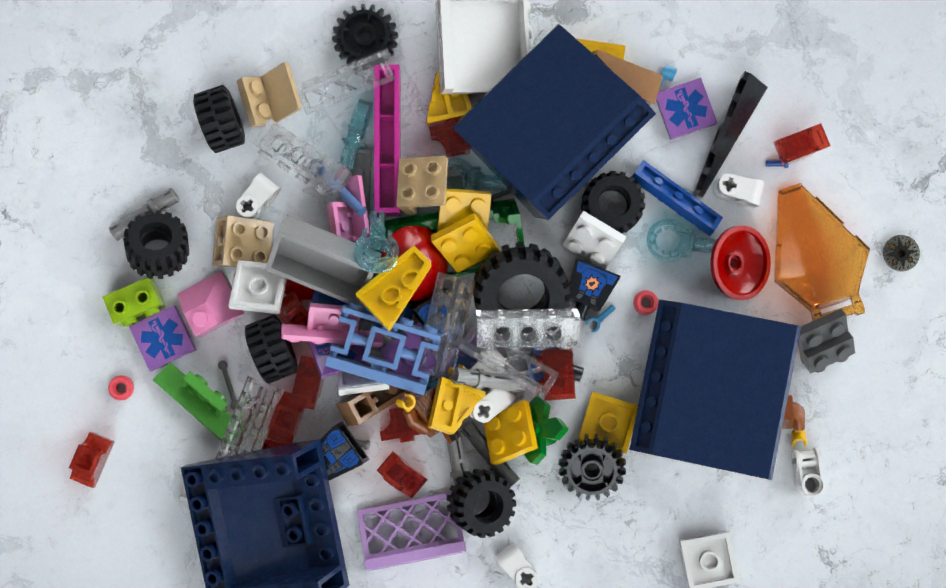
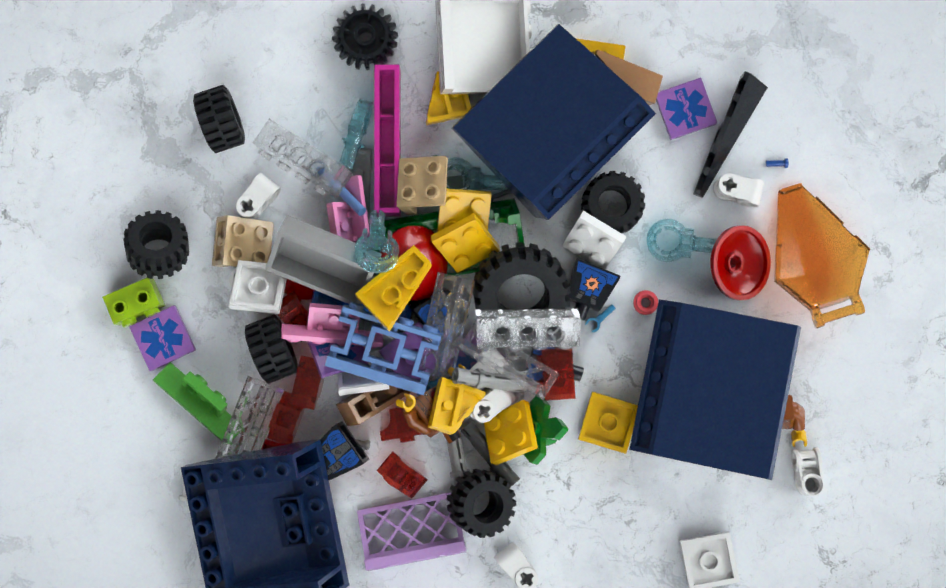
clear red brick [69,432,115,488] -> none
coral plate [108,375,134,400] -> none
light grey pin [109,188,180,241] -> none
bright pink slope [177,271,245,337] -> none
dark grey hinge [218,360,241,410] -> none
tan bracket [236,62,302,127] -> none
clear fence [296,48,395,115] -> none
clear red brick [429,118,470,158] -> none
black gear [558,433,626,501] -> none
blue plate [632,160,723,236] -> none
dark azure hand [660,65,677,87] -> none
clear red brick [773,123,831,165] -> none
dark grey plate [798,309,855,374] -> none
clear smoke piece [883,235,920,272] -> none

